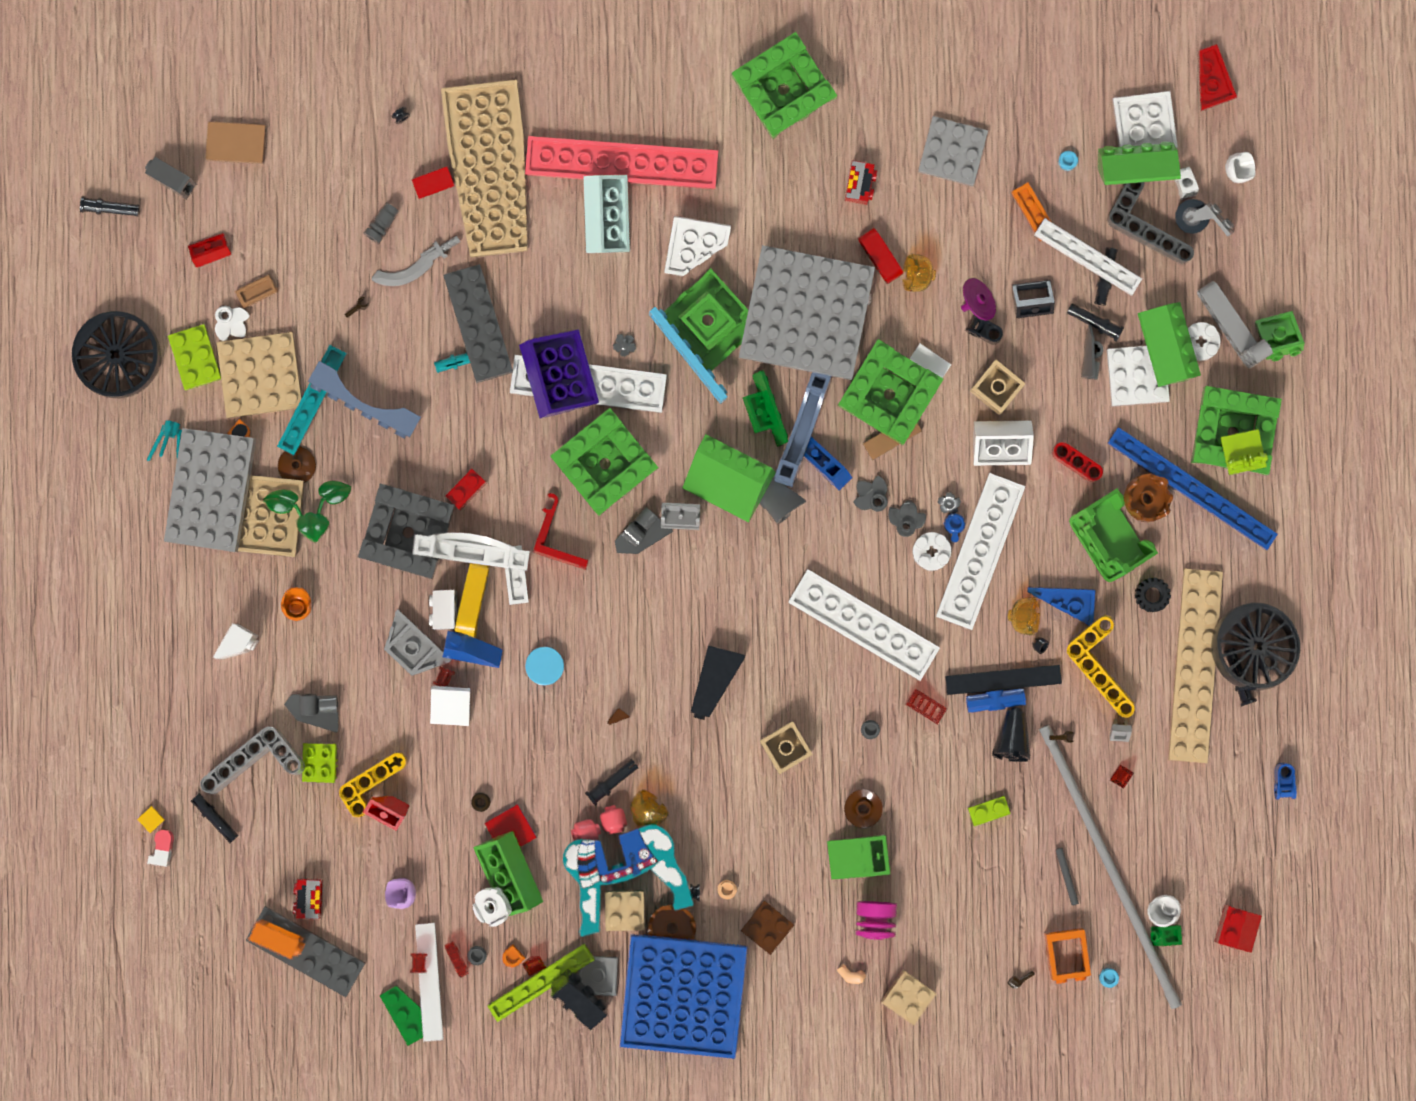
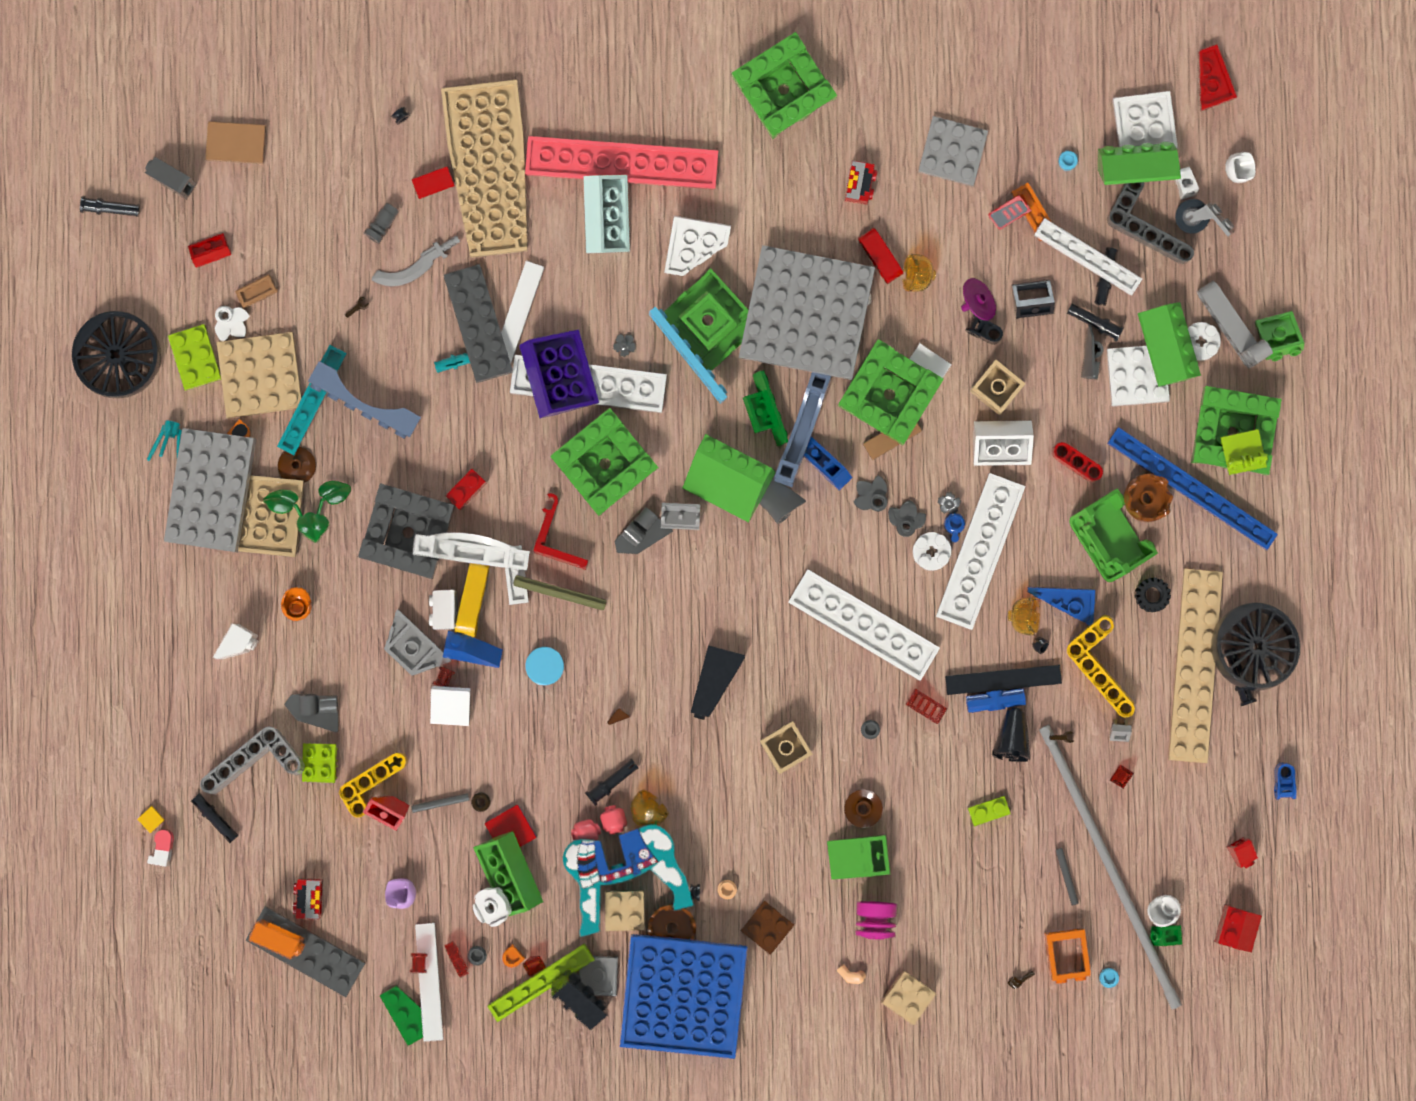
none -> dark grey bar [411,793,470,813]
none -> white tile [501,261,544,375]
none -> olive axle [513,575,606,610]
none -> slope [988,194,1032,231]
none -> red slope [1227,837,1258,869]

